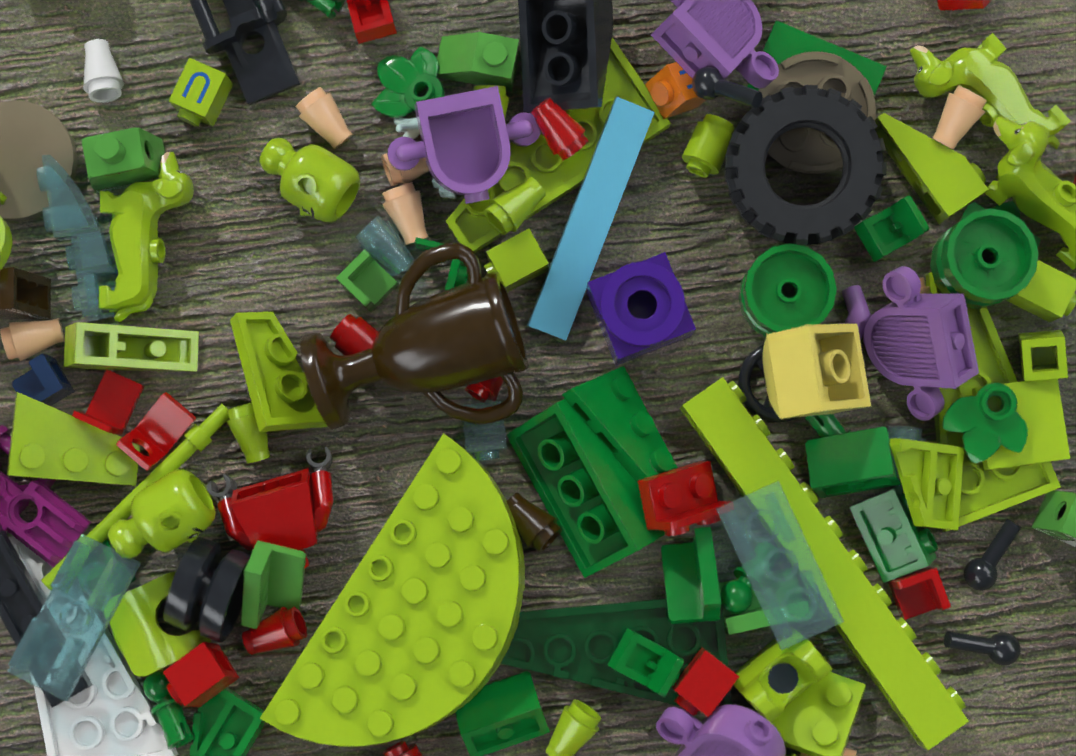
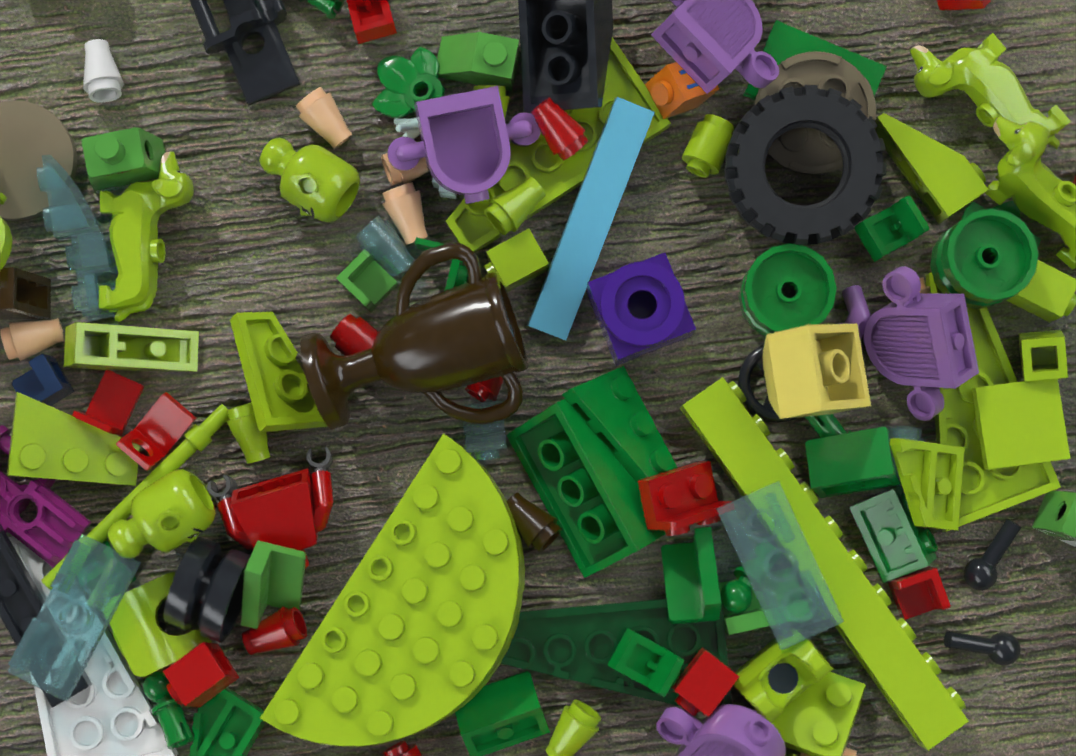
lime brick [168,57,234,127] -> none
black bar [692,66,763,108] -> none
light nougat cone [932,85,987,150] -> none
green plate [942,383,1028,463] -> none

